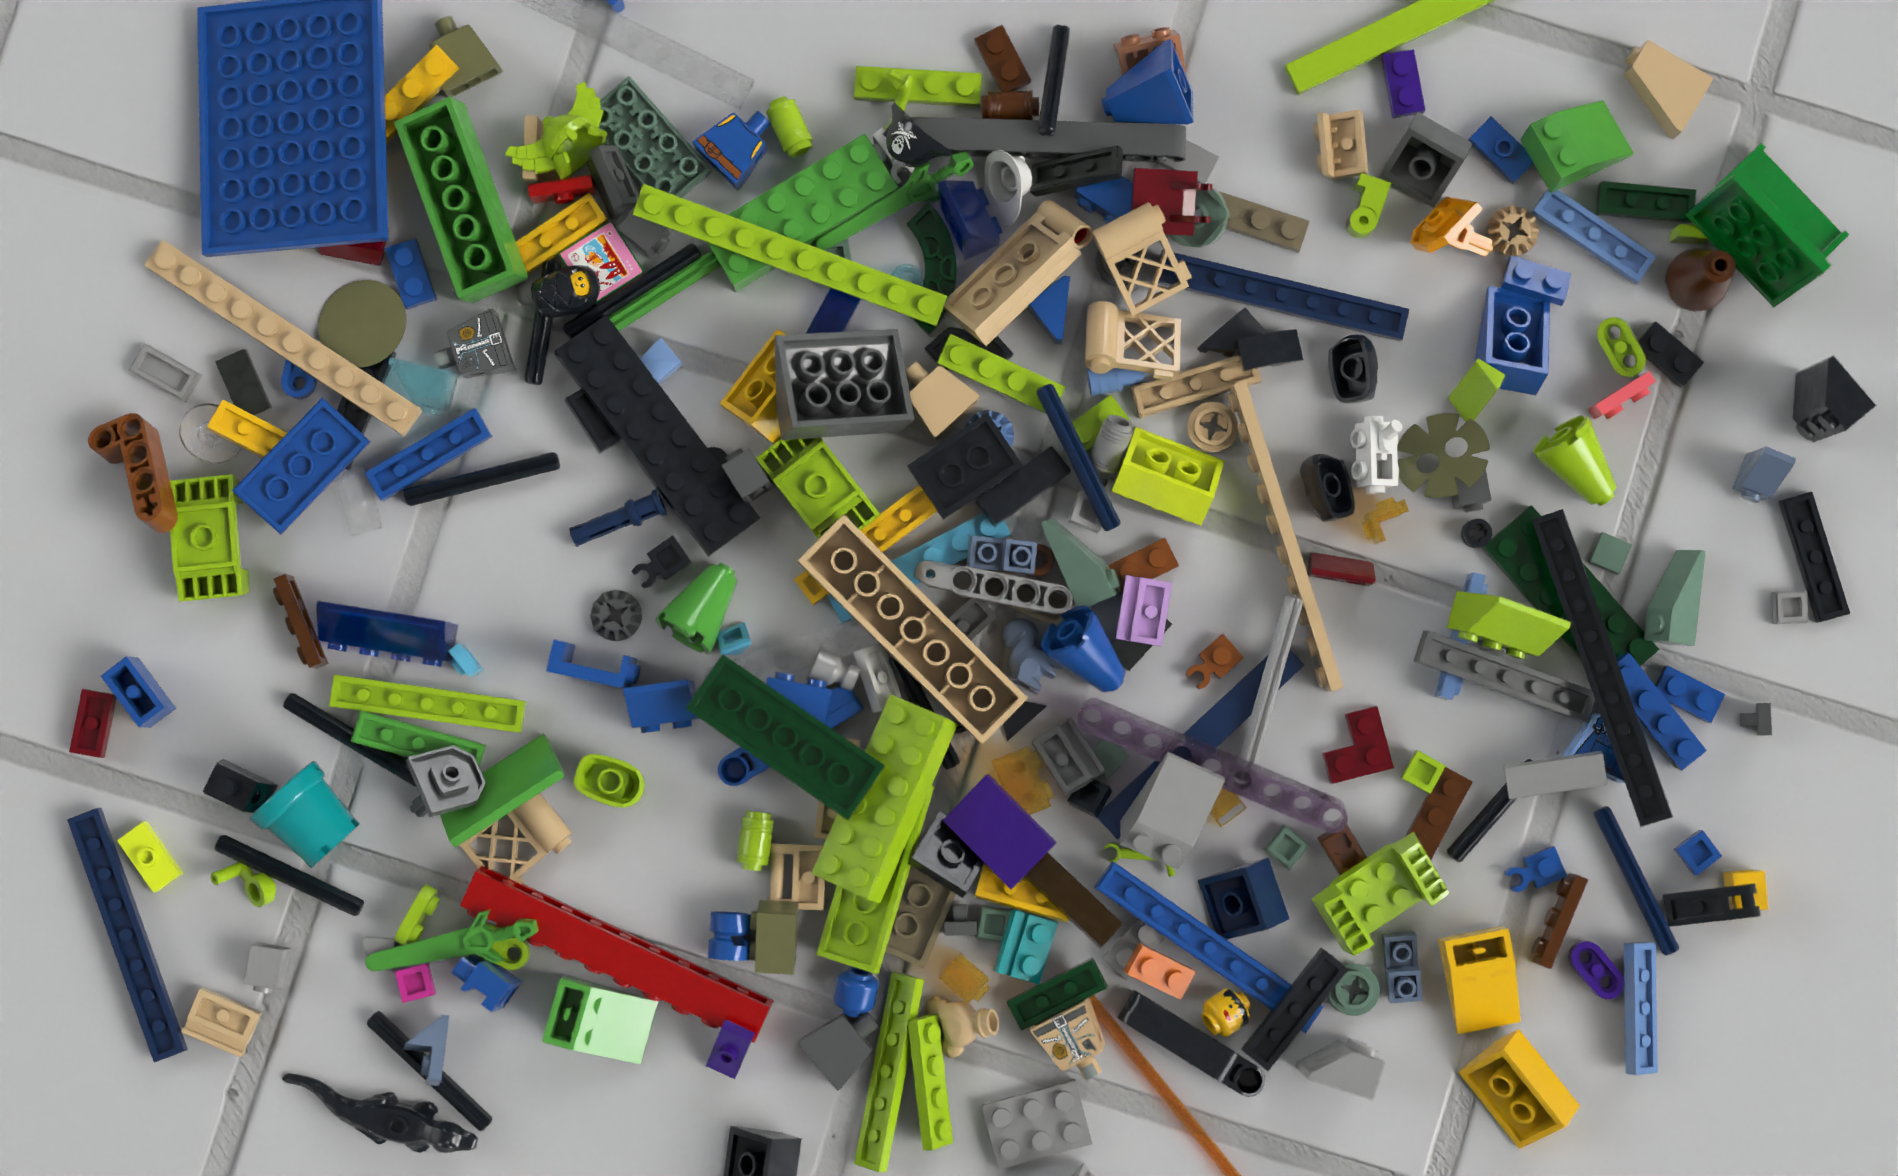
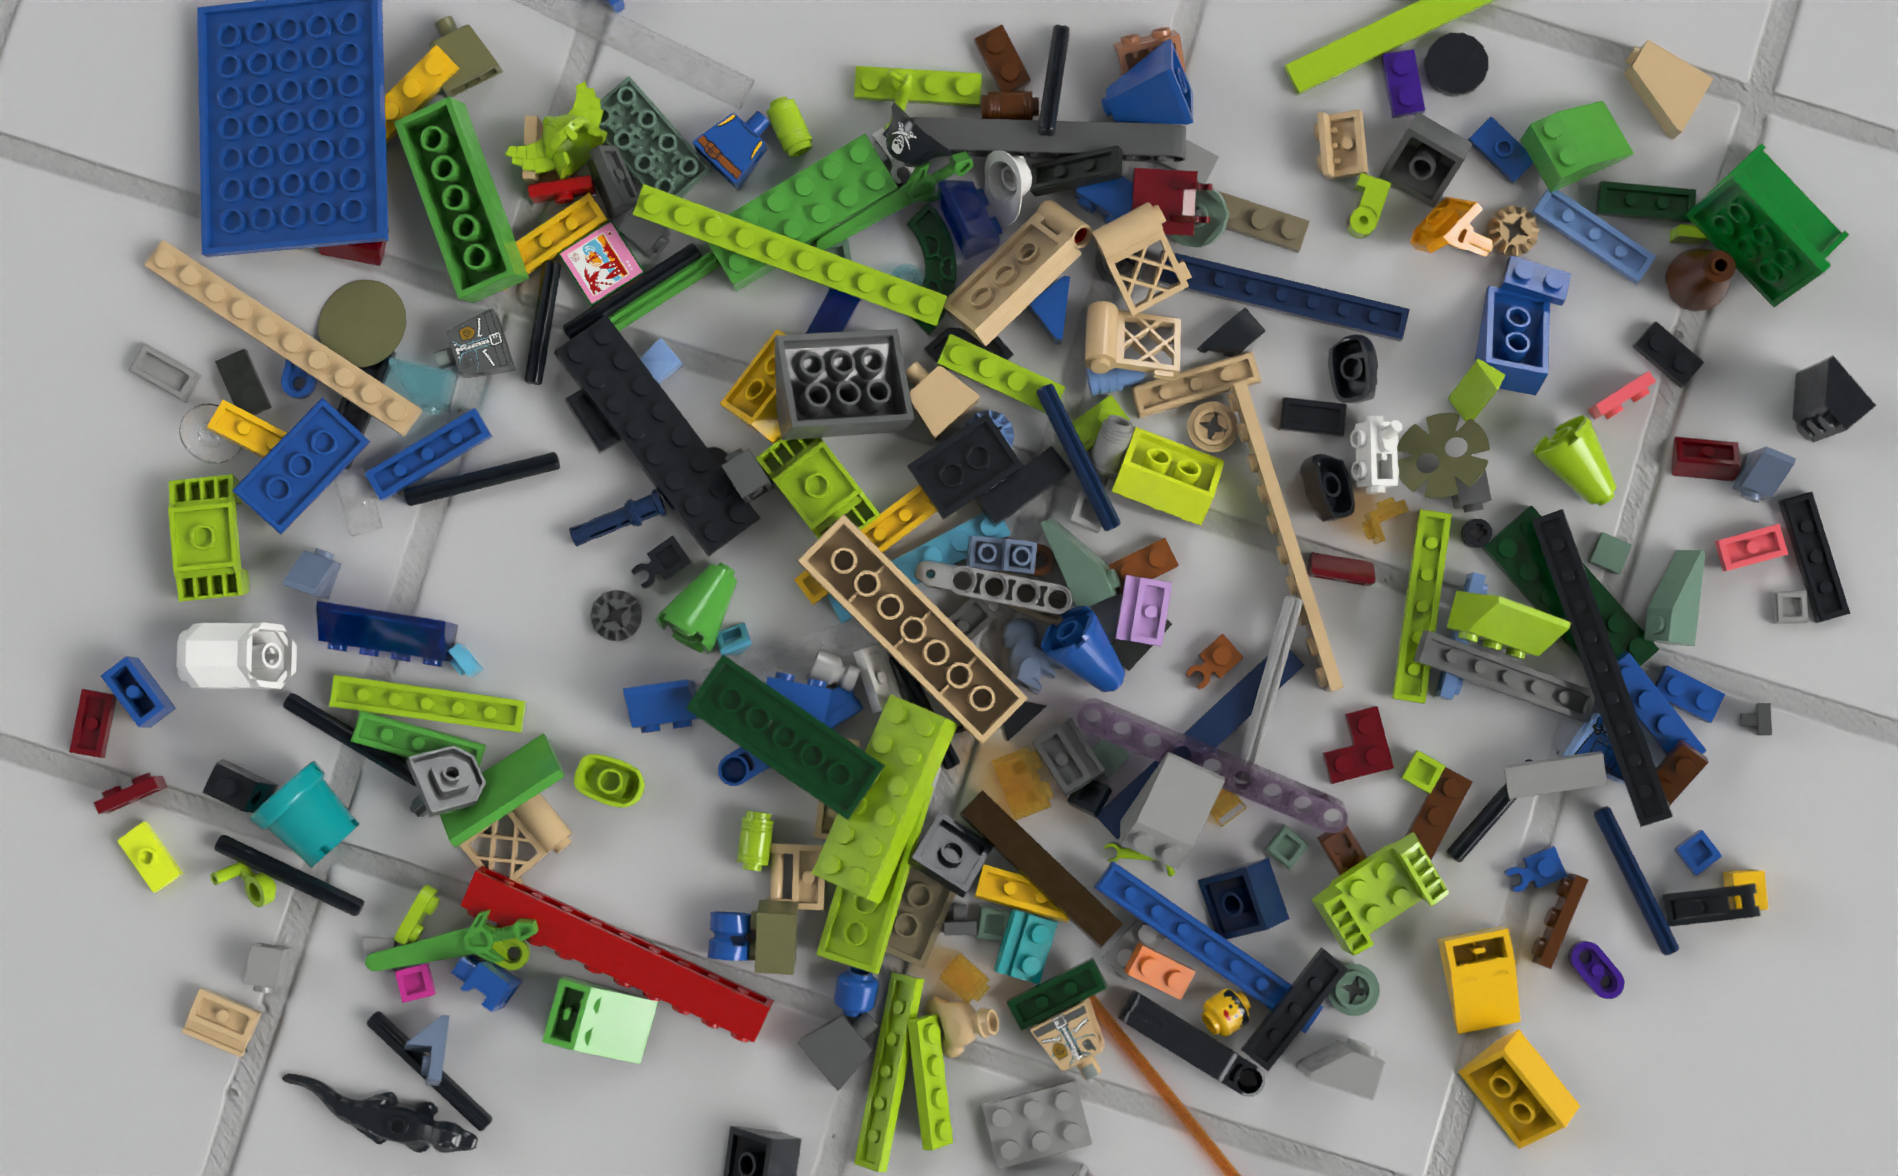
dark blue plate [67,808,188,1063] -> none
dark orange beam [88,413,178,533] -> none
reddish brown plate [273,574,329,669] -> none
blue plate [385,238,437,310] -> none
black piece [531,265,600,318] -> none
blue panel [546,639,641,688] -> none
dark purple plate [706,1020,755,1079] -> none
dark purple tile [943,774,1057,889] -> none
black slope [1236,329,1303,372] -> none
sand blue slope [1382,931,1422,1004] -> none
lime plate [1597,317,1646,377] -> none
medium blue plate [1623,942,1658,1075] -> none
none -> dark red plate [93,773,168,814]
none -> white brick [177,622,297,690]
none -> sand blue slope [282,548,342,599]
none -> black tile [1279,397,1347,437]
none -> lime plate [1392,509,1452,704]
none -> black tile [1424,33,1488,96]
none -> reddish brown plate [1656,739,1708,806]
none -> dark red slope [1671,436,1741,481]
none -> coral plate [1714,524,1788,572]

